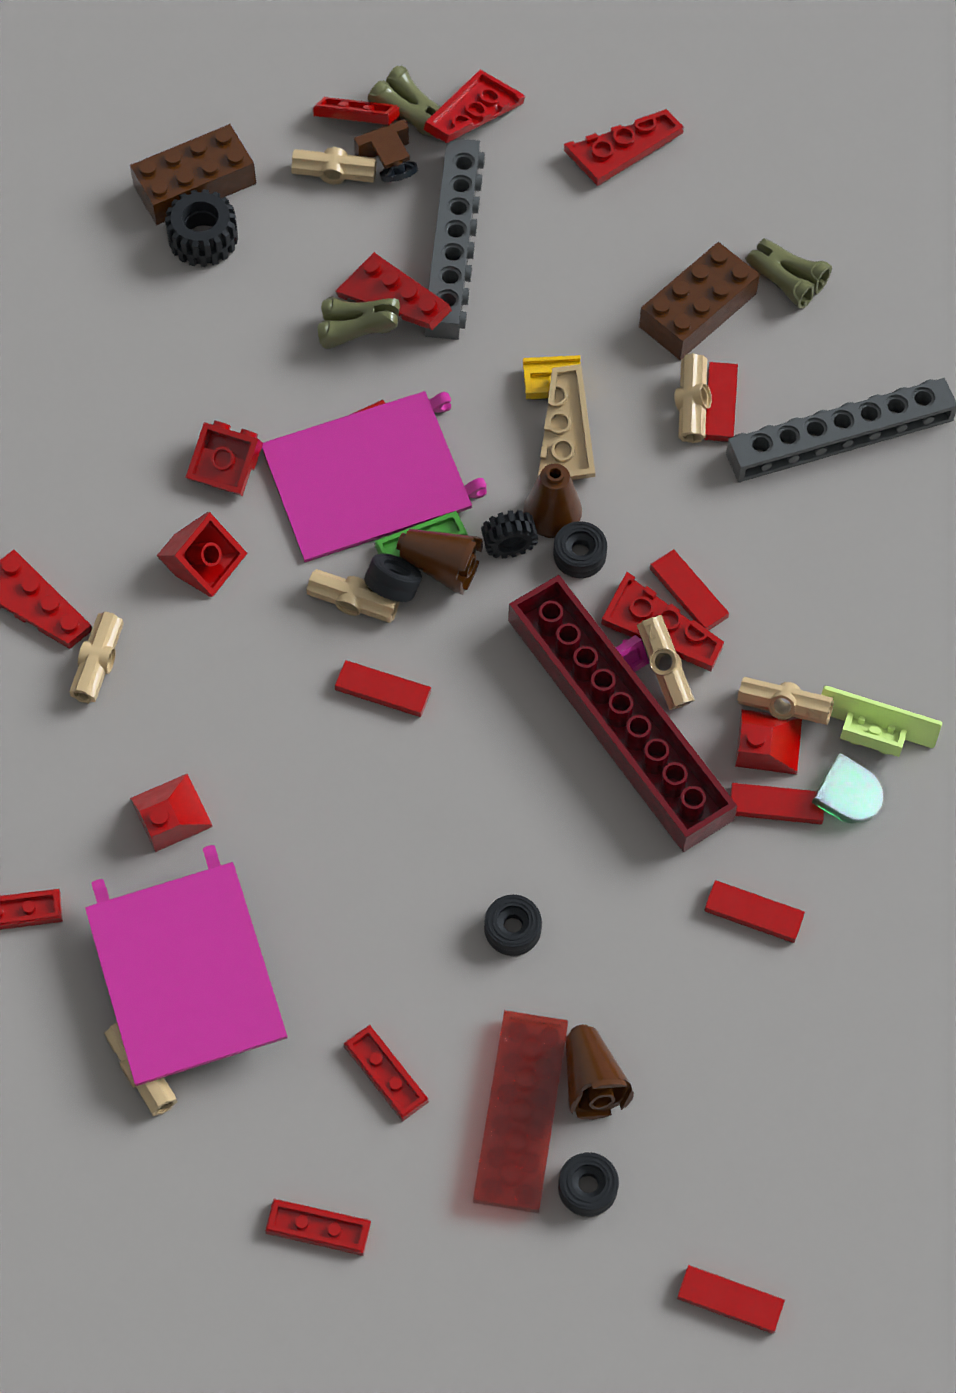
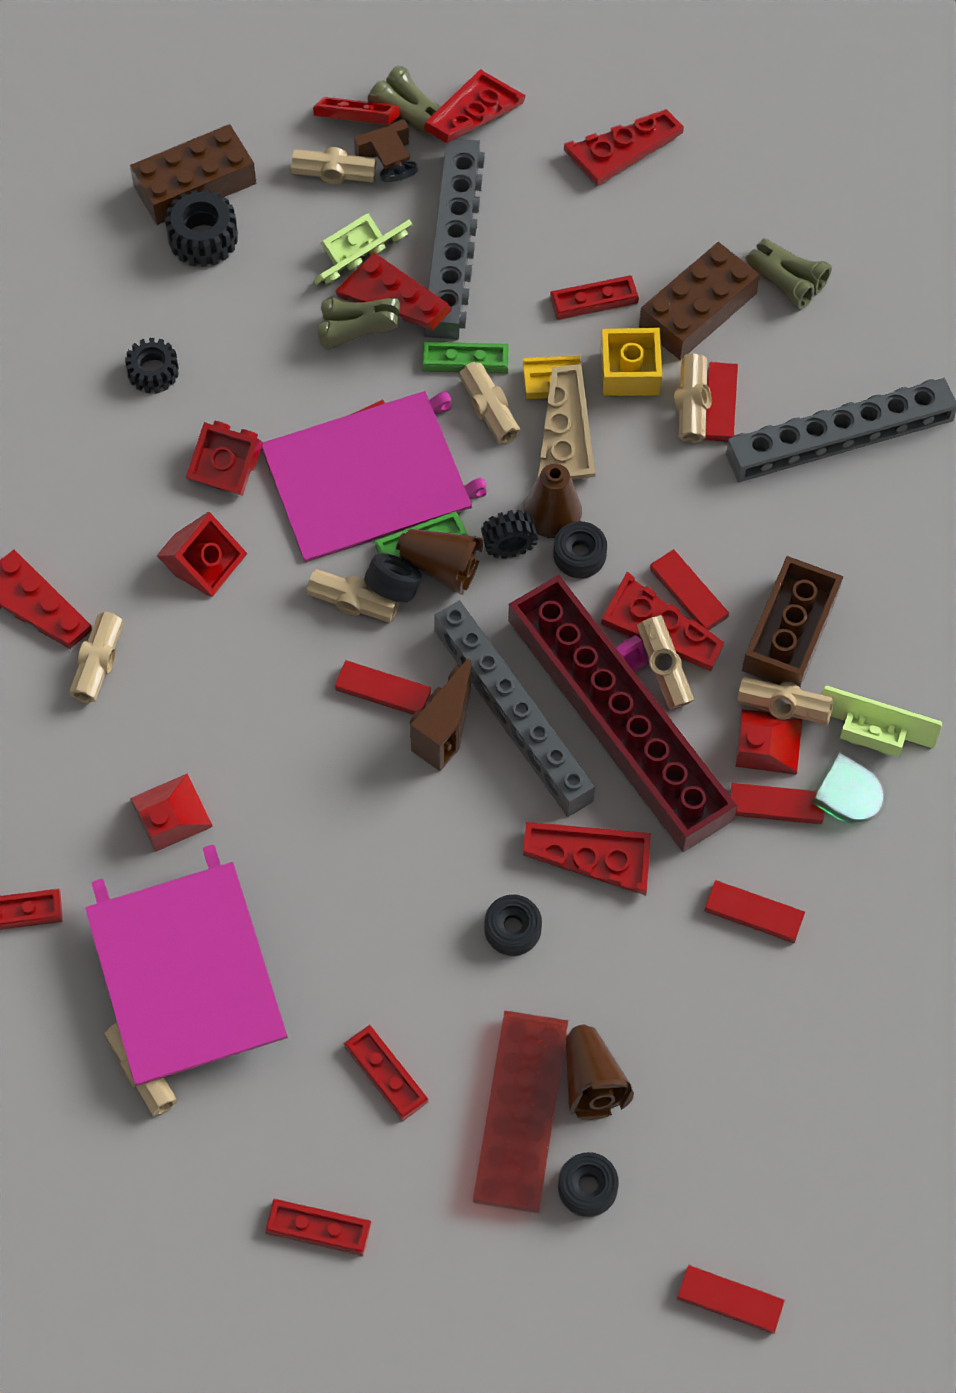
none -> black tyre [125,338,179,394]
none -> yellowish green bracket [314,213,412,285]
none -> reddish brown slope [409,659,471,771]
none -> bright green tile [422,342,509,373]
none -> dark grey brick [434,600,595,817]
none -> tan piece [459,362,520,445]
none -> red wing [523,822,651,896]
none -> red tile [550,275,639,320]
none -> yellow brick [600,328,662,396]
none -> reddish brown brick [742,556,844,688]

